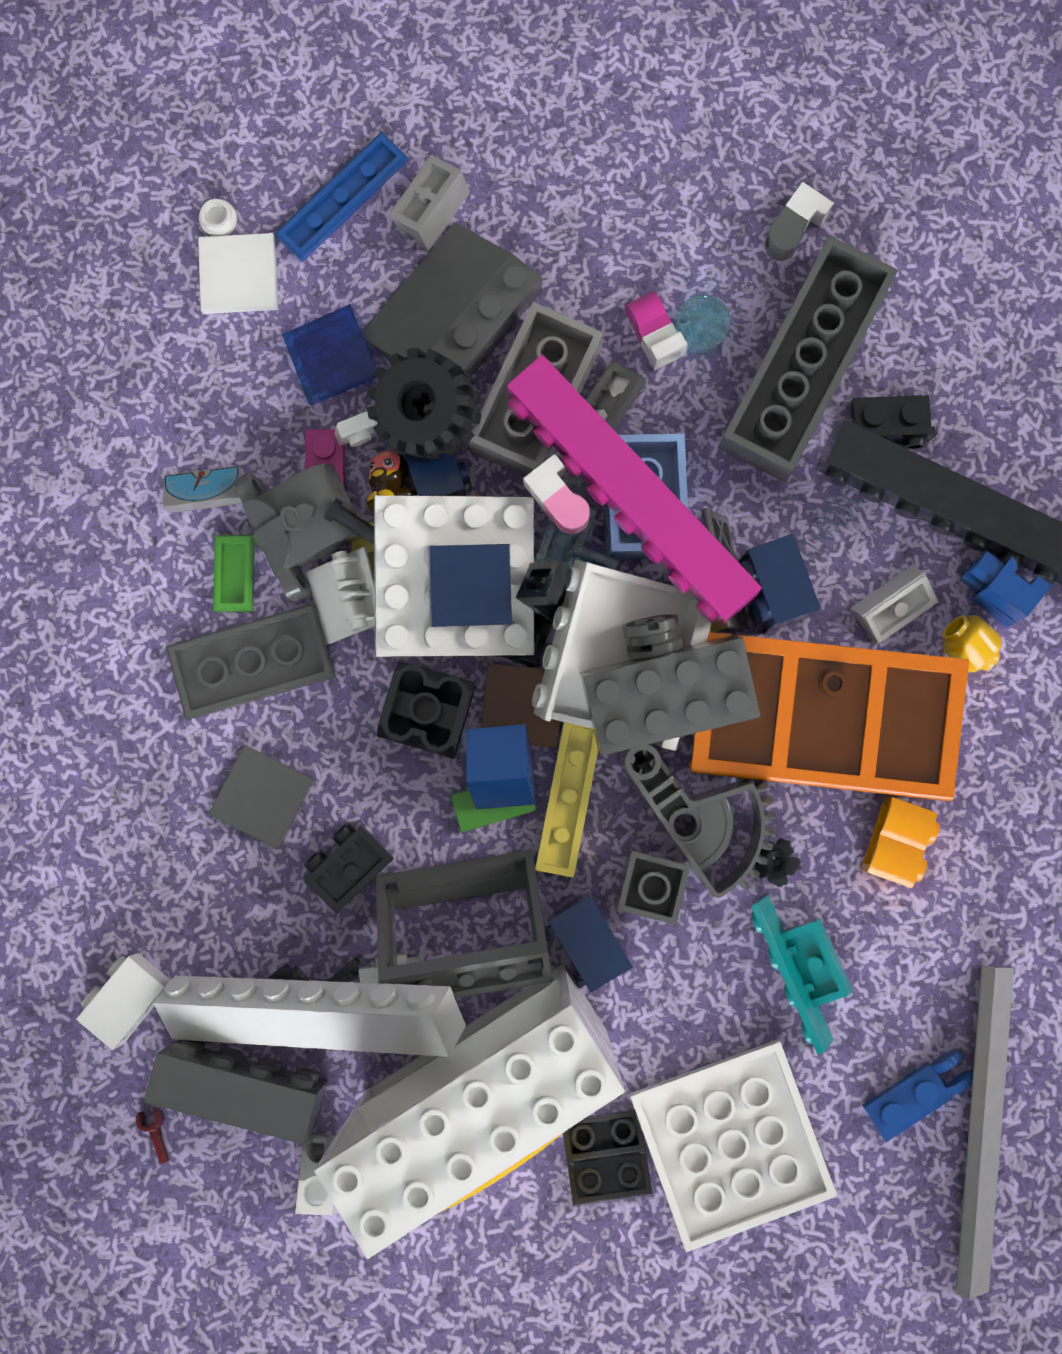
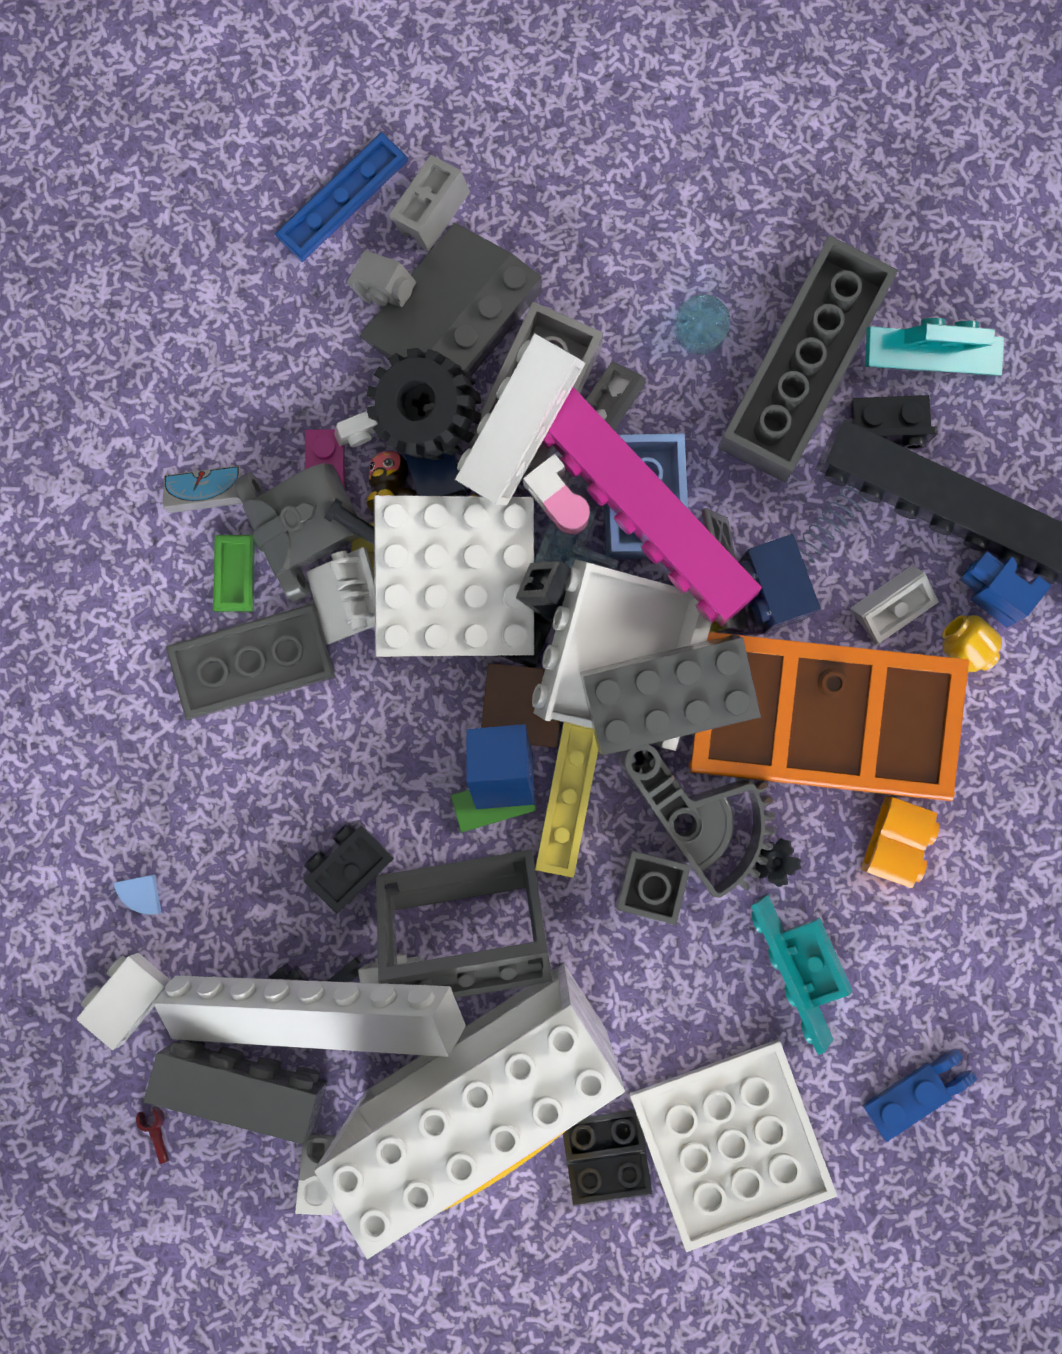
white tile [198,233,278,314] -> none
white plate [199,199,237,236] -> none
dark grey tile [208,745,315,849] -> none
clear blue tile [282,304,377,406] -> none
black piece [377,661,476,759] -> none
dark blue tile [428,544,512,627] -> none
dark blue container [545,892,633,993] -> none
dark grey wheel [622,614,684,659] -> none
leg [625,291,688,371] -> none
leg [765,182,834,261] -> none
light grey tile [956,966,1014,1299] -> none
none -> light blue tile [113,875,162,915]
none -> light grey brick [347,250,416,308]
none -> white brick [455,334,586,506]
none -> bracket [865,318,1004,376]

